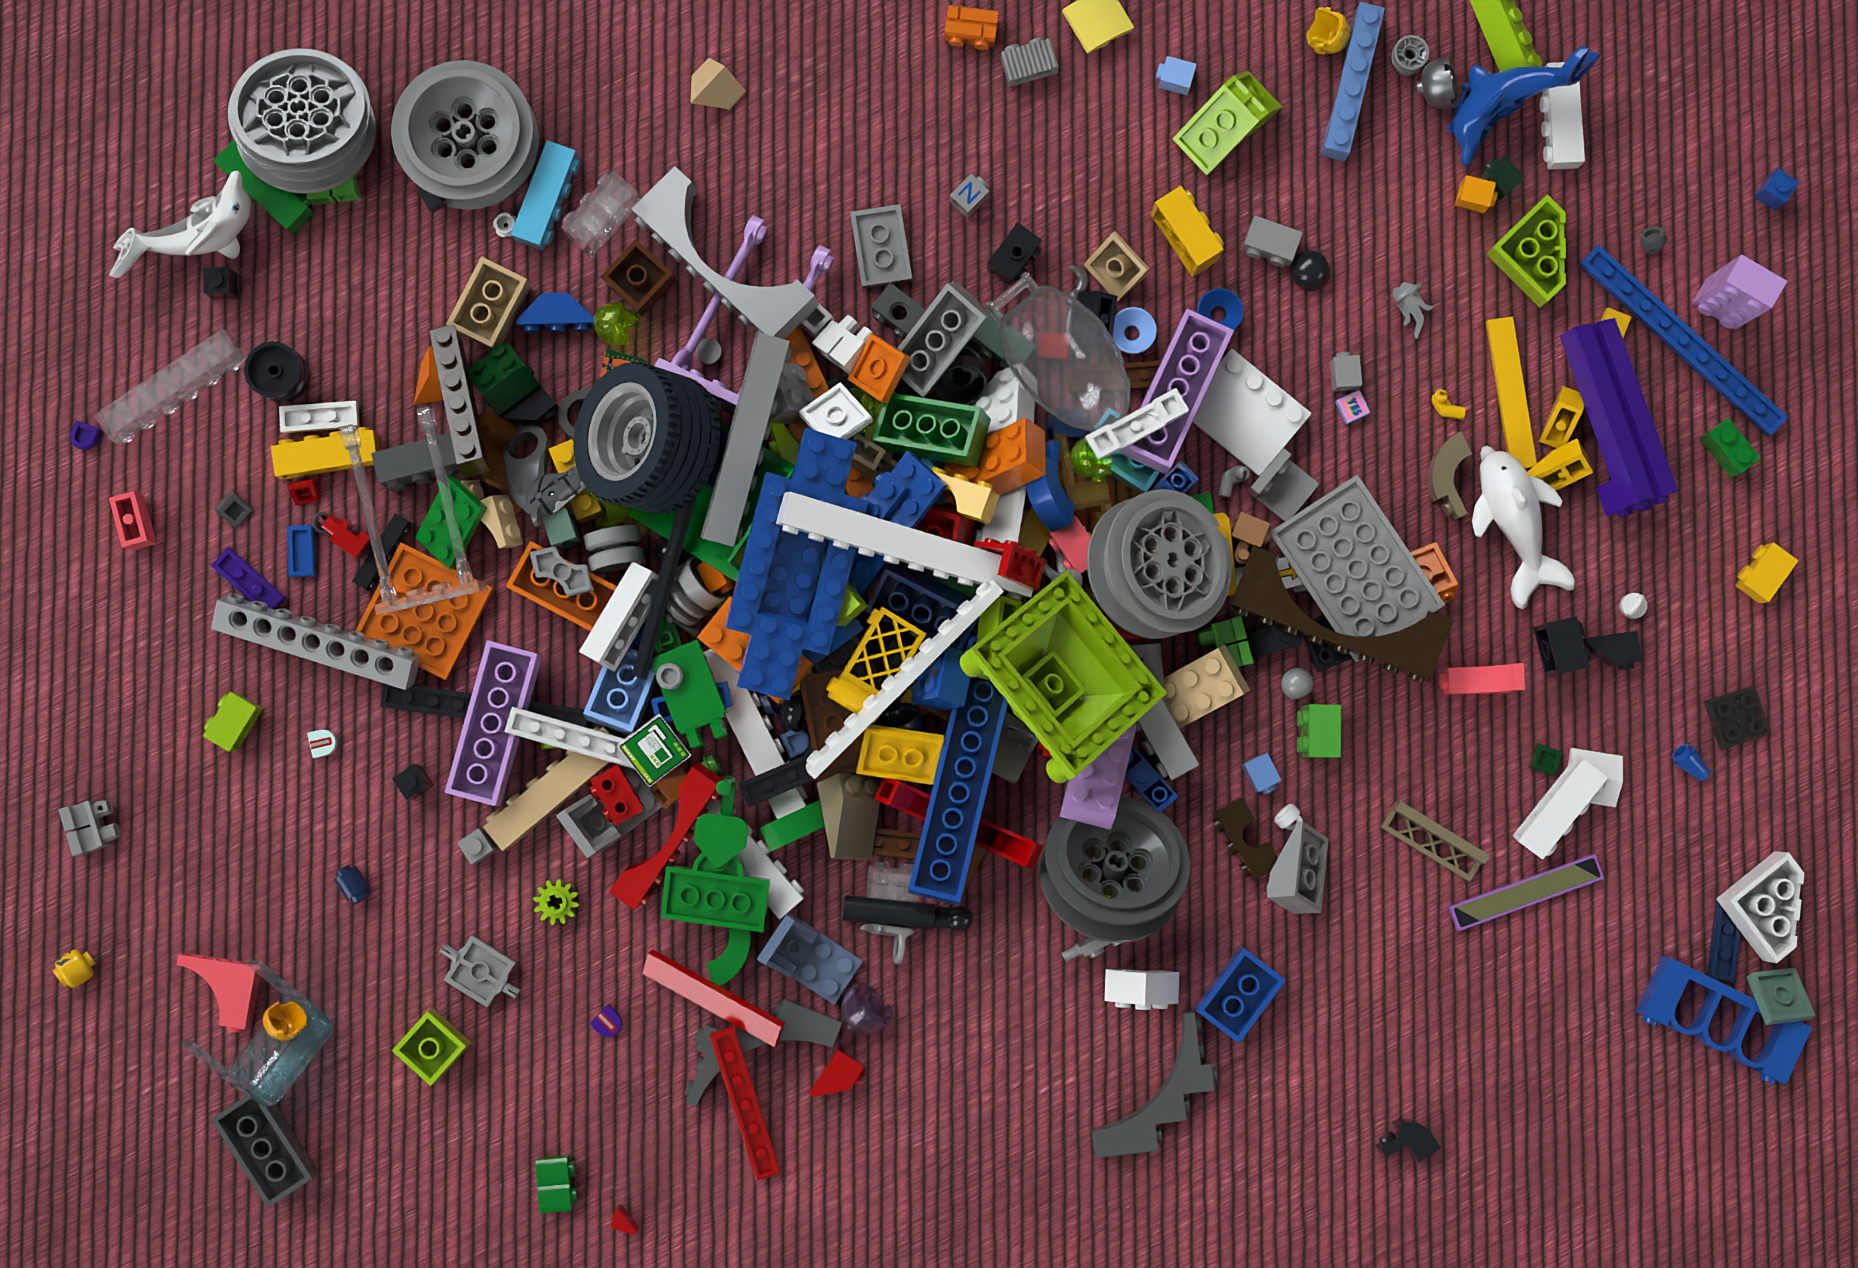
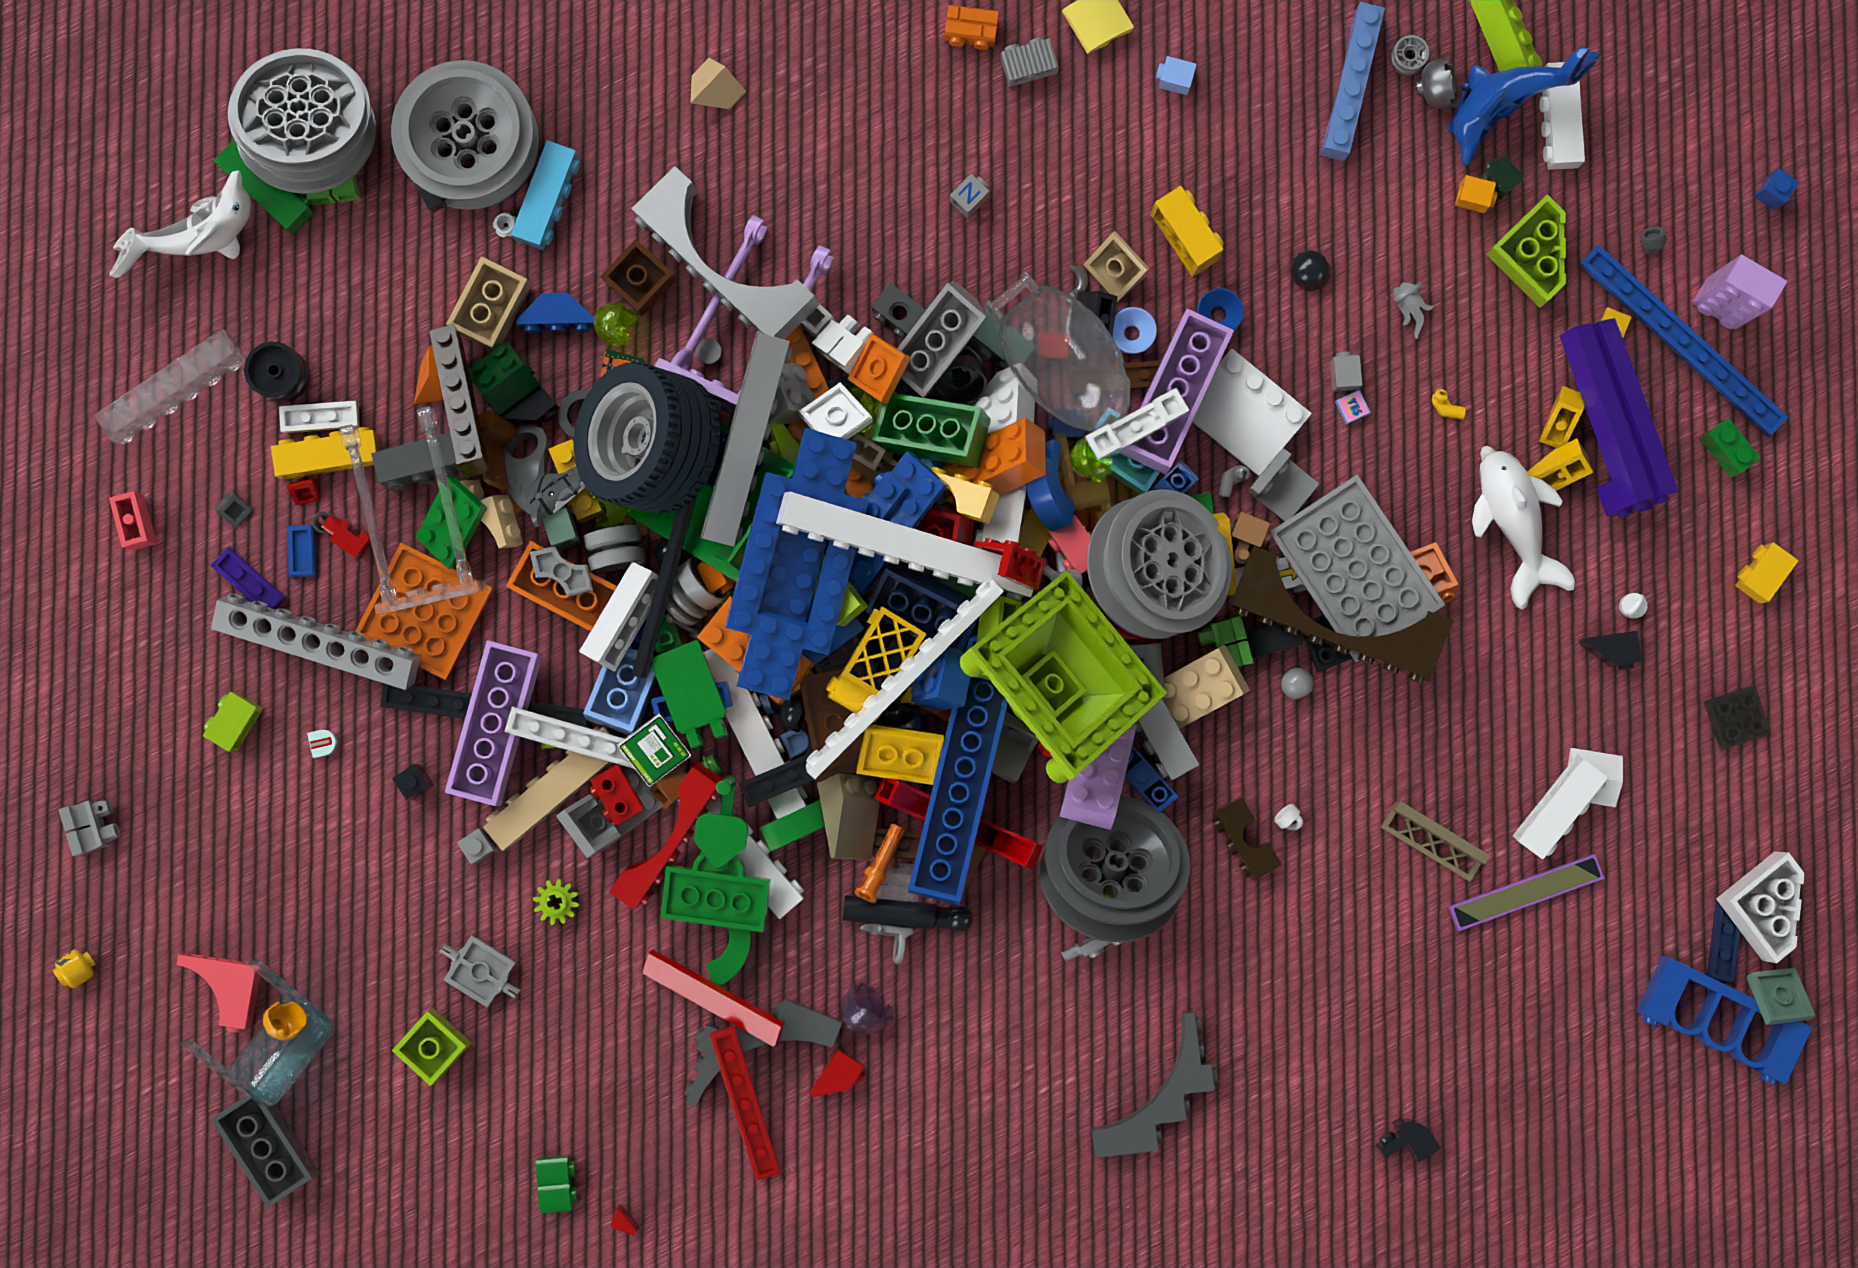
dark purple tile [70,420,103,450] -> none
black brick [203,267,238,300] -> none
dark blue brick [334,865,371,905] -> none
black piece [352,513,412,591] -> none
clear brick [561,170,640,259] -> none
dark purple tile [589,1004,622,1037] -> none
light grey tile [656,663,684,690] -> none
sand blue bracket [757,912,863,1005] -> none
light grey plate [850,204,912,289] -> none
black brick [987,222,1042,286] -> none
white brick [1105,969,1179,1010] -> none
lime bracket [1173,71,1282,175] -> none
blue brick [1193,946,1286,1043] -> none
light grey brick [1241,215,1303,267] -> none
medium blue brick [1241,753,1282,794] -> none
light grey slope [1267,821,1329,914] -> none
bright green brick [1297,704,1341,759] -> none
yellow cap [1306,7,1351,54] -> none
dark tan arch [1427,431,1472,521] -> none
coral arch [1439,663,1525,695] -> none
yellow tile [1486,317,1537,469] -> none
dark green tile [1528,743,1563,777] -> none
black brick [1533,616,1591,677] -> none
blue cone [1672,744,1711,781] -> none
none -> orange pin [855,824,906,903]

